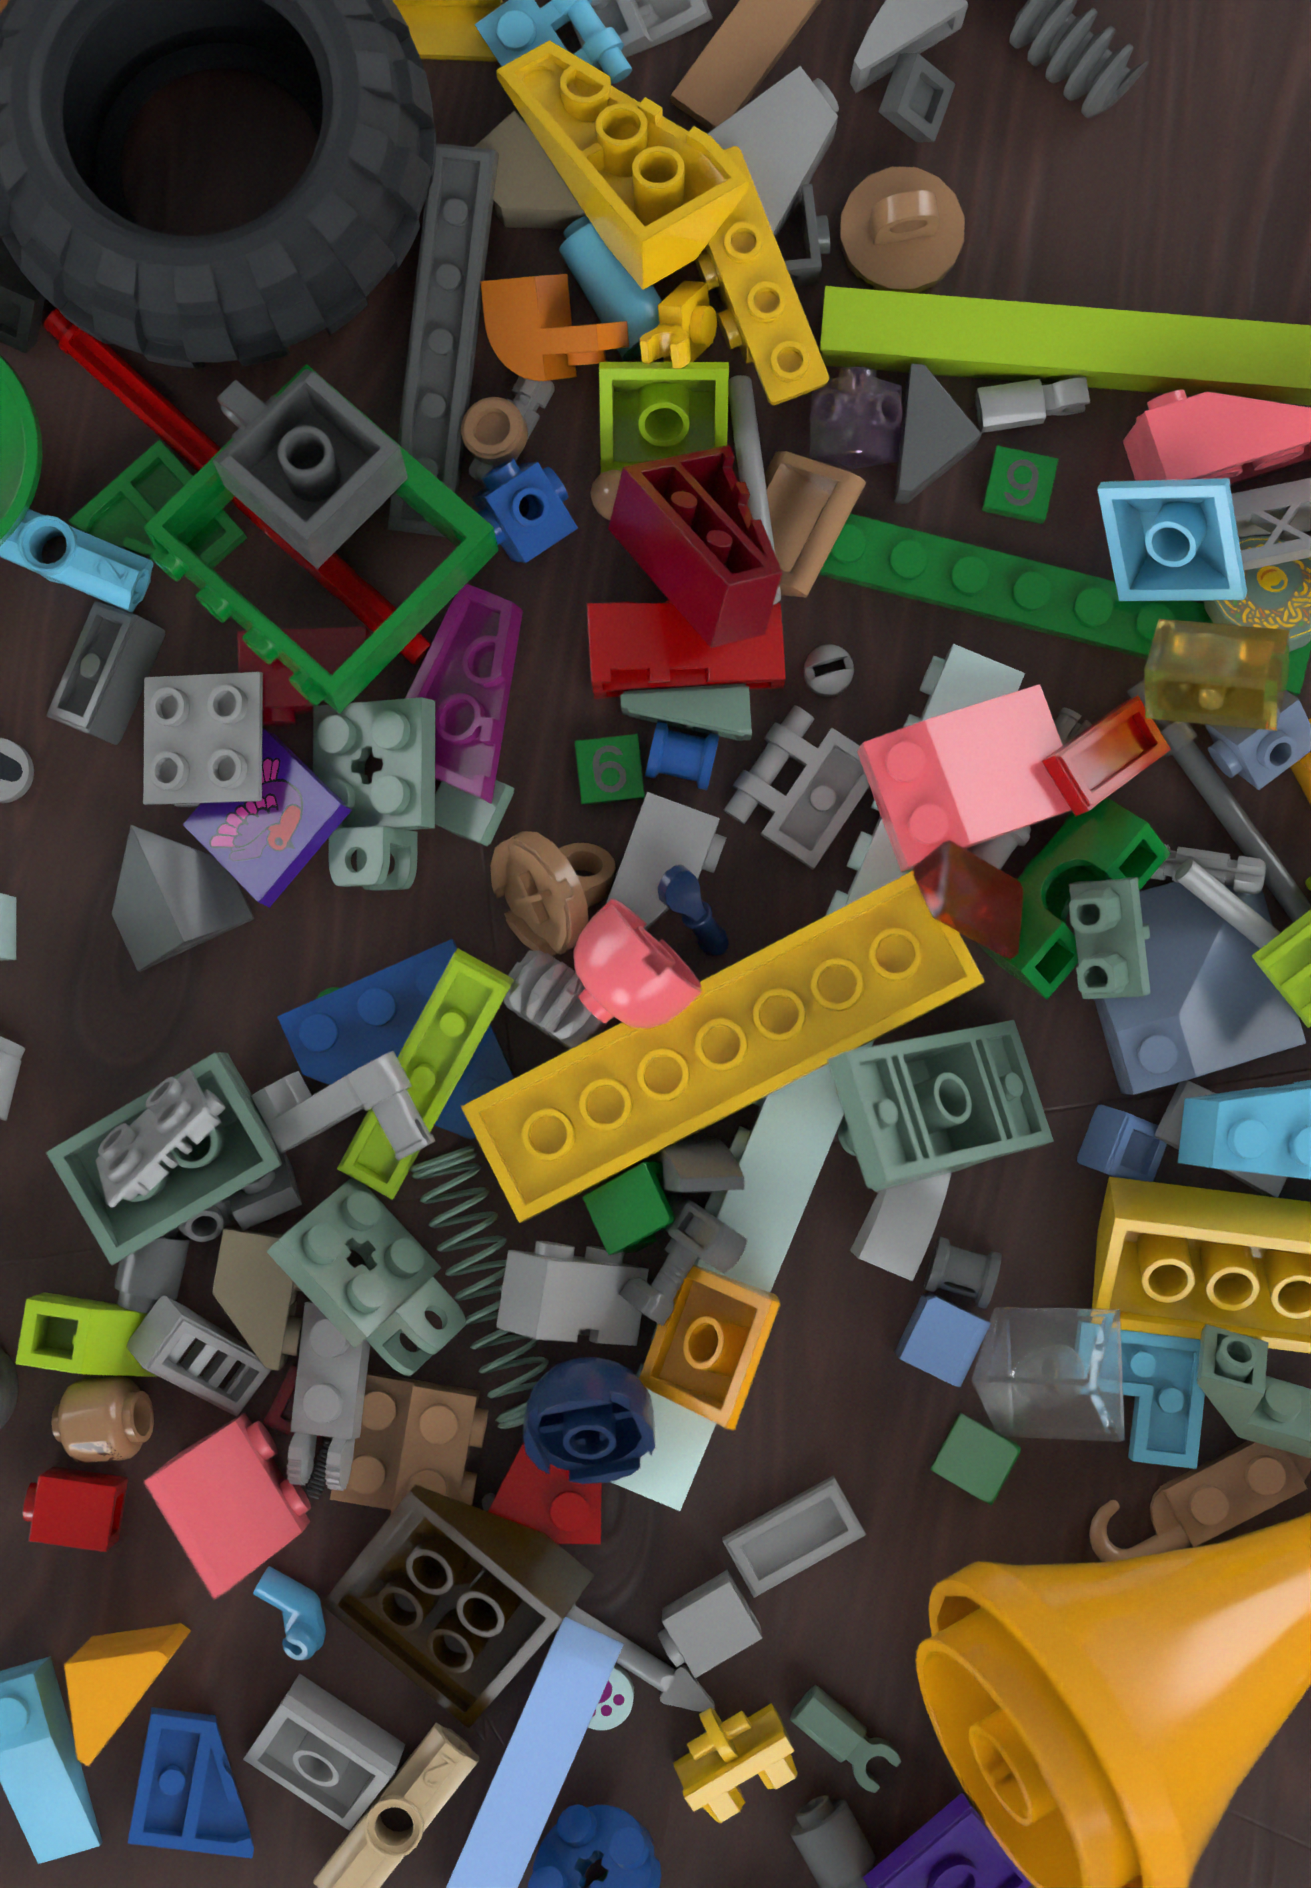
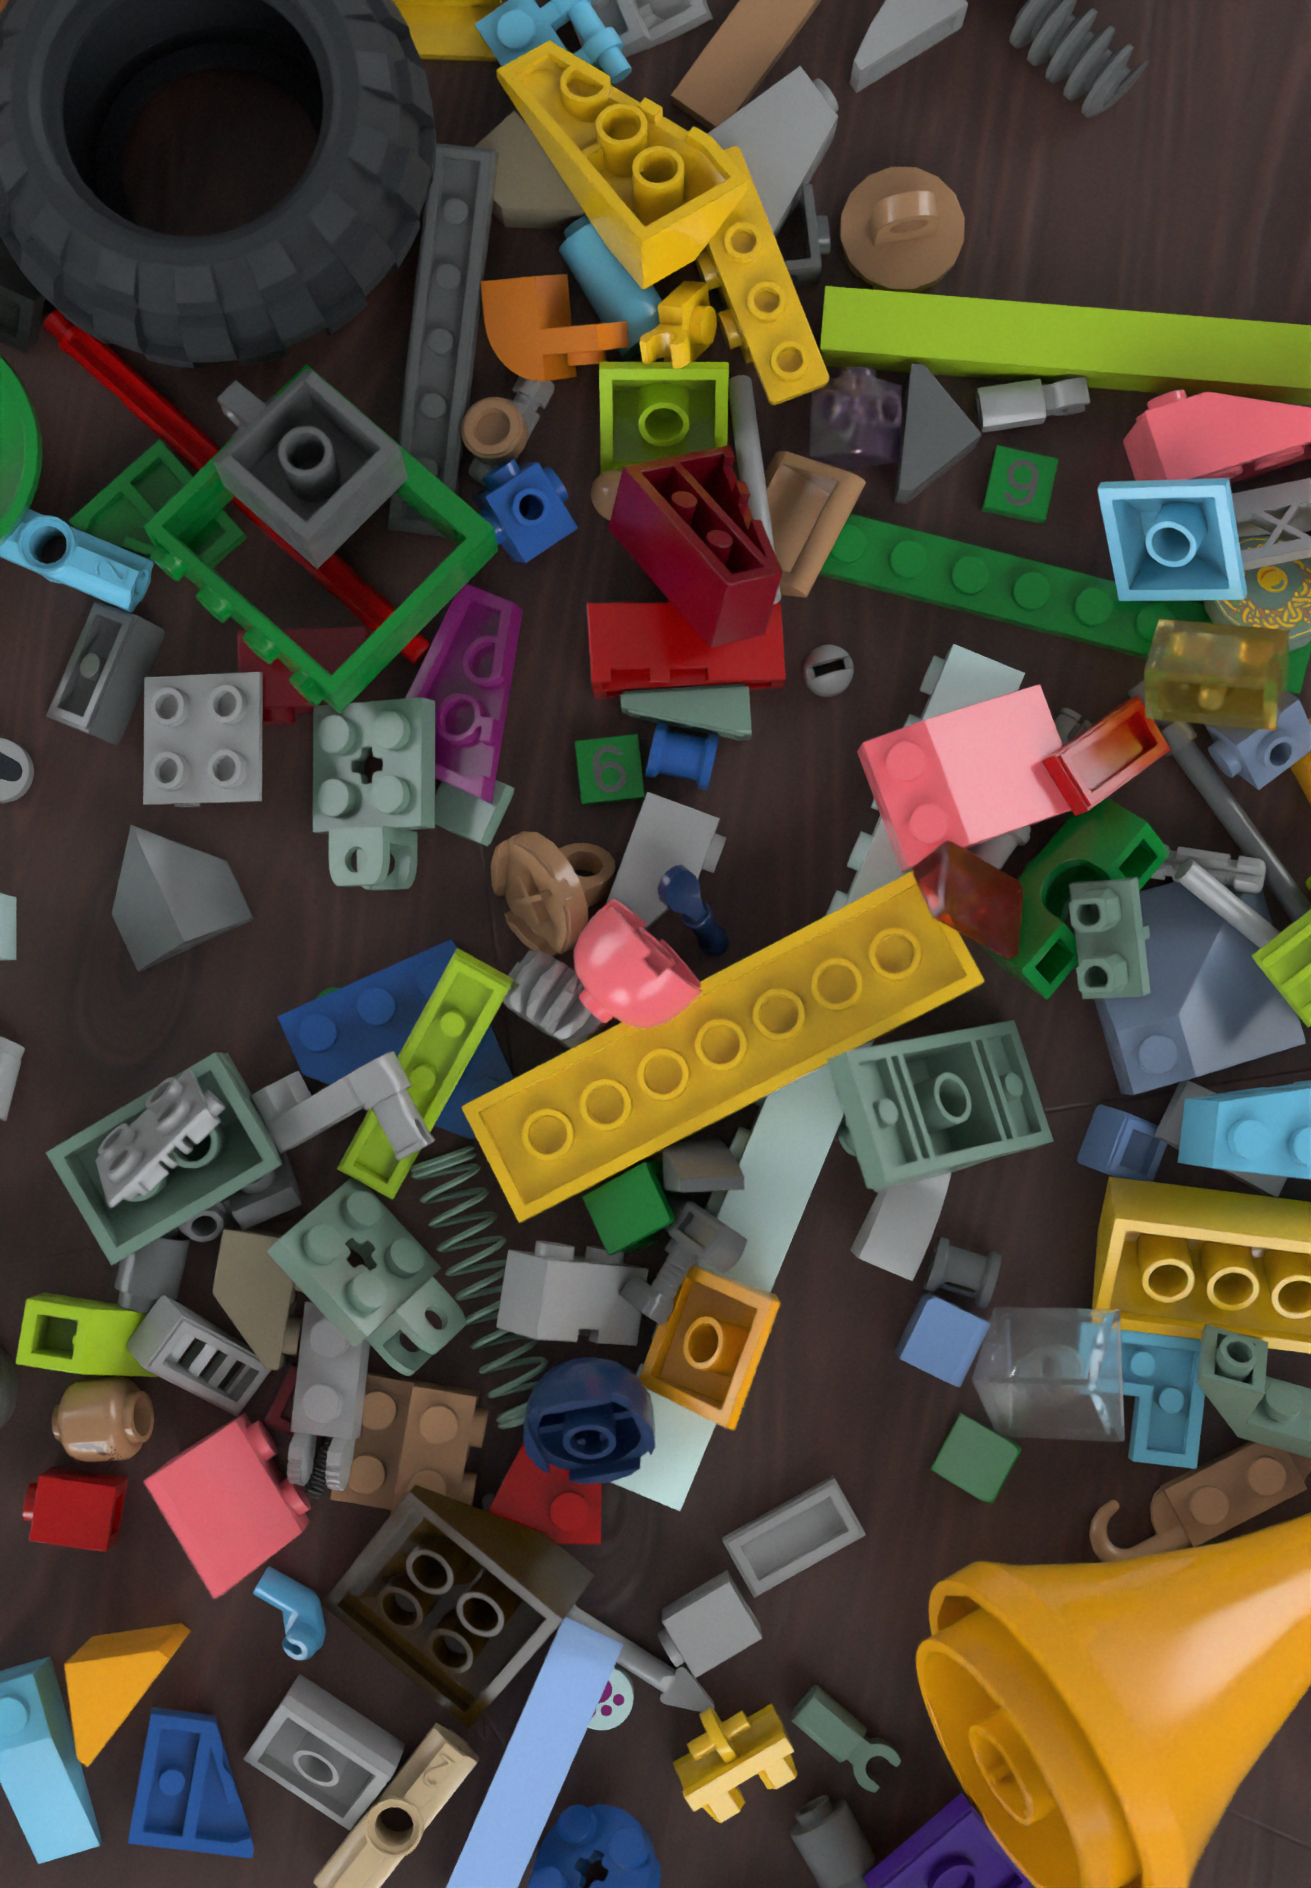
tile [183,728,351,908] -> none
light grey plate [724,705,870,870] -> none
dark grey plate [878,53,955,142] -> none

